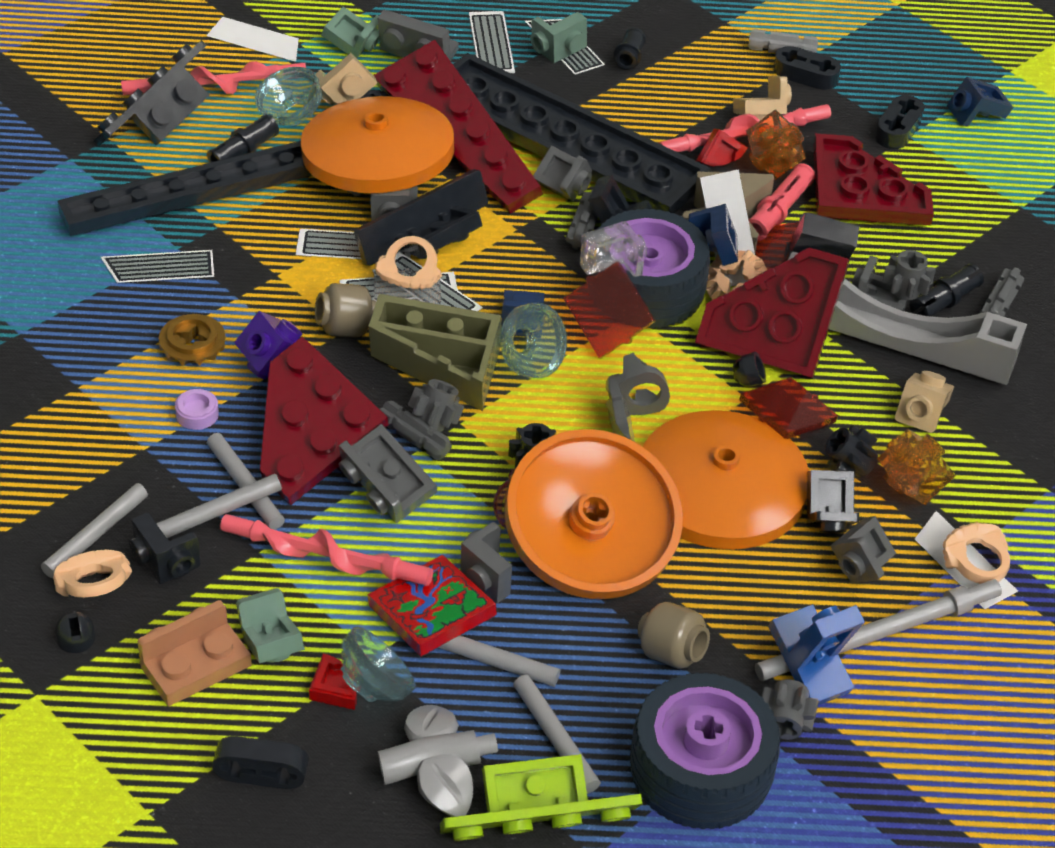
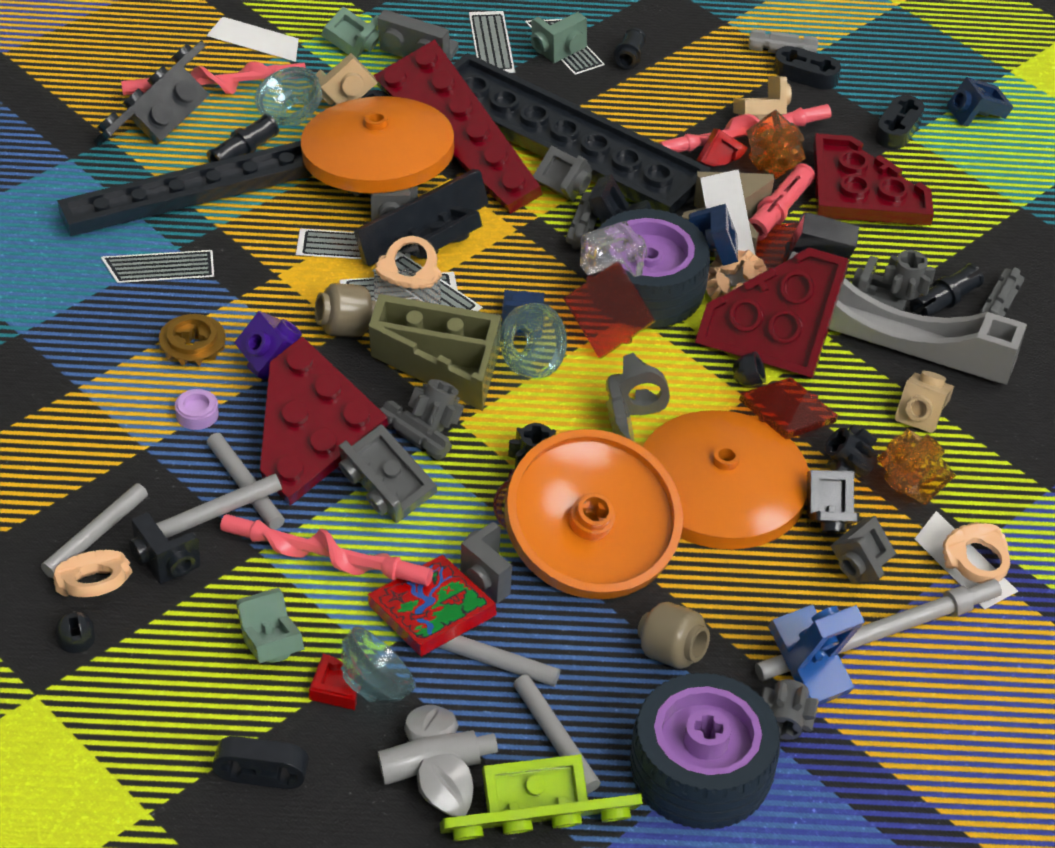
nougat bracket [138,600,252,707] -> none

